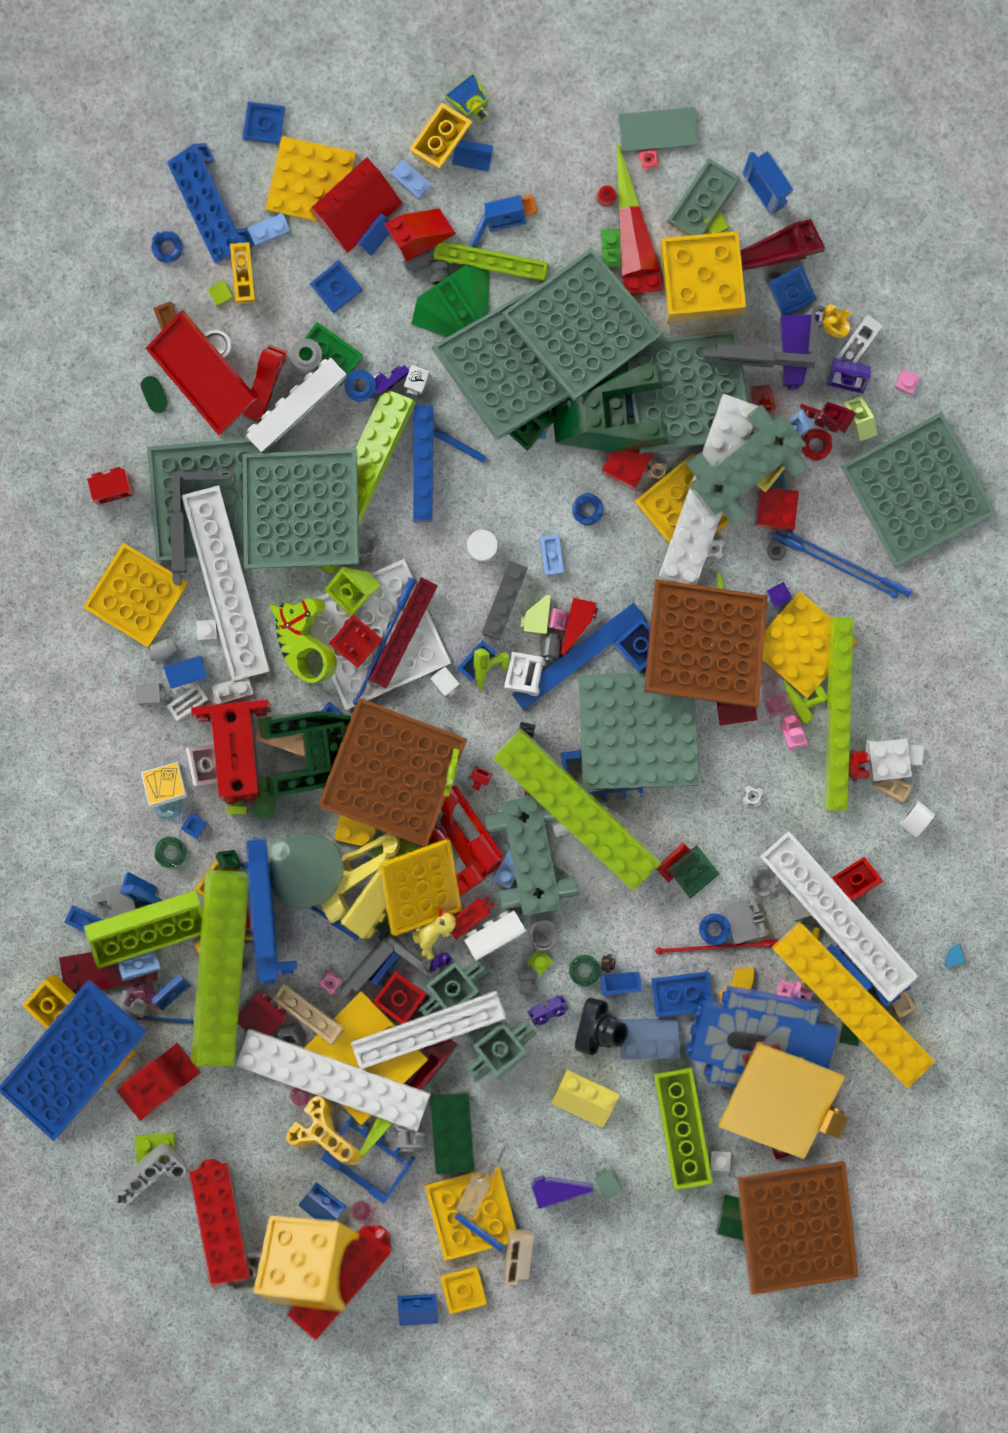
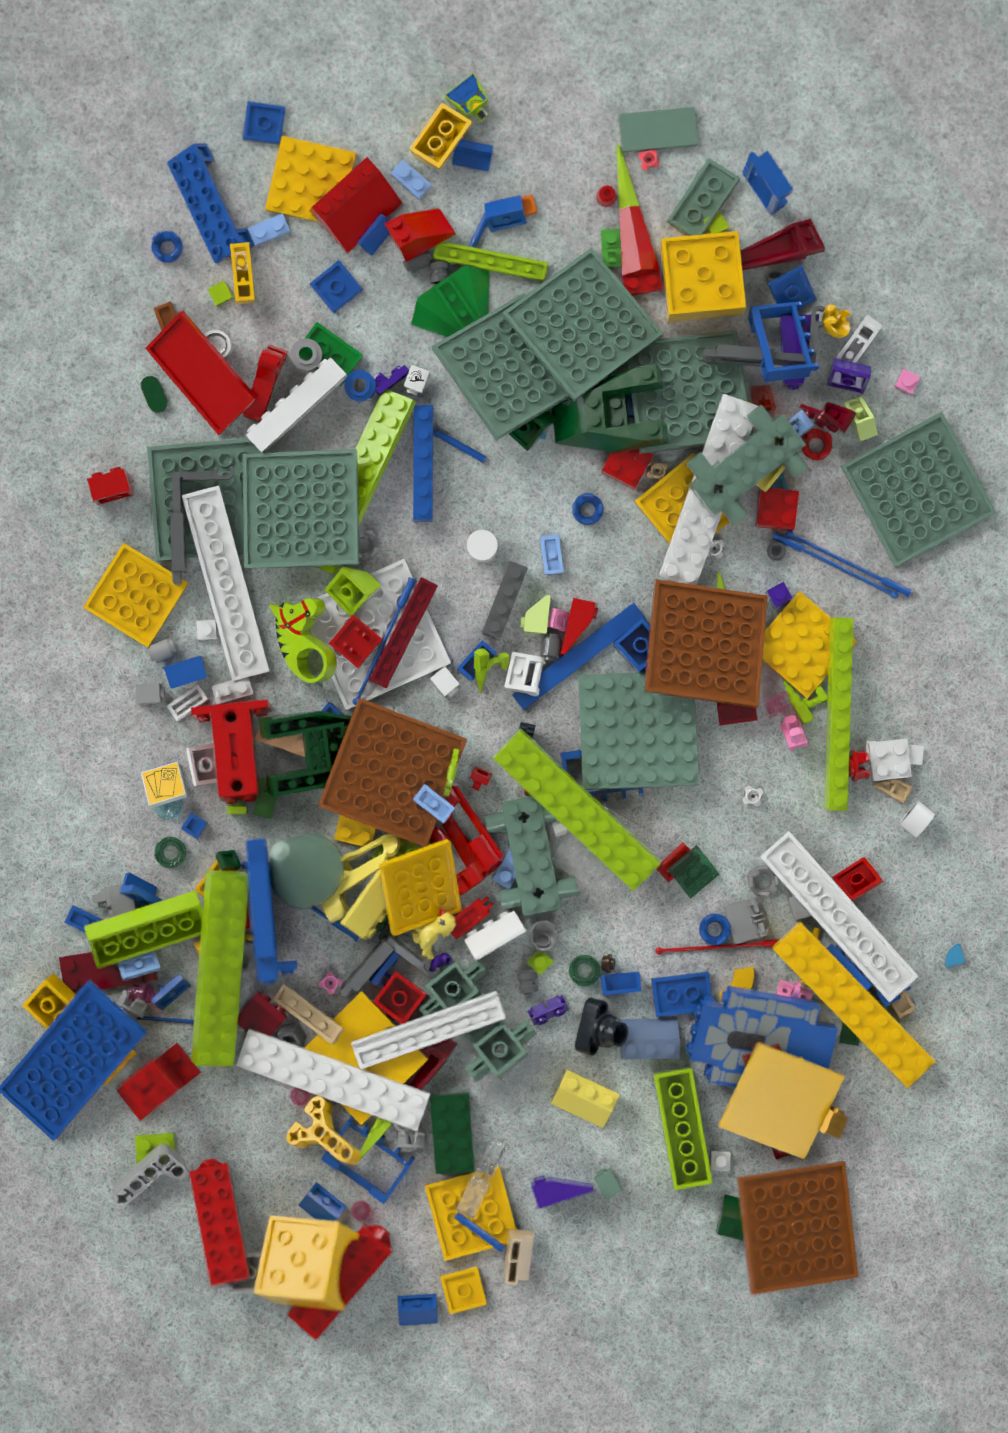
none -> light blue plate [413,784,455,823]
none -> blue hinge [747,302,819,382]

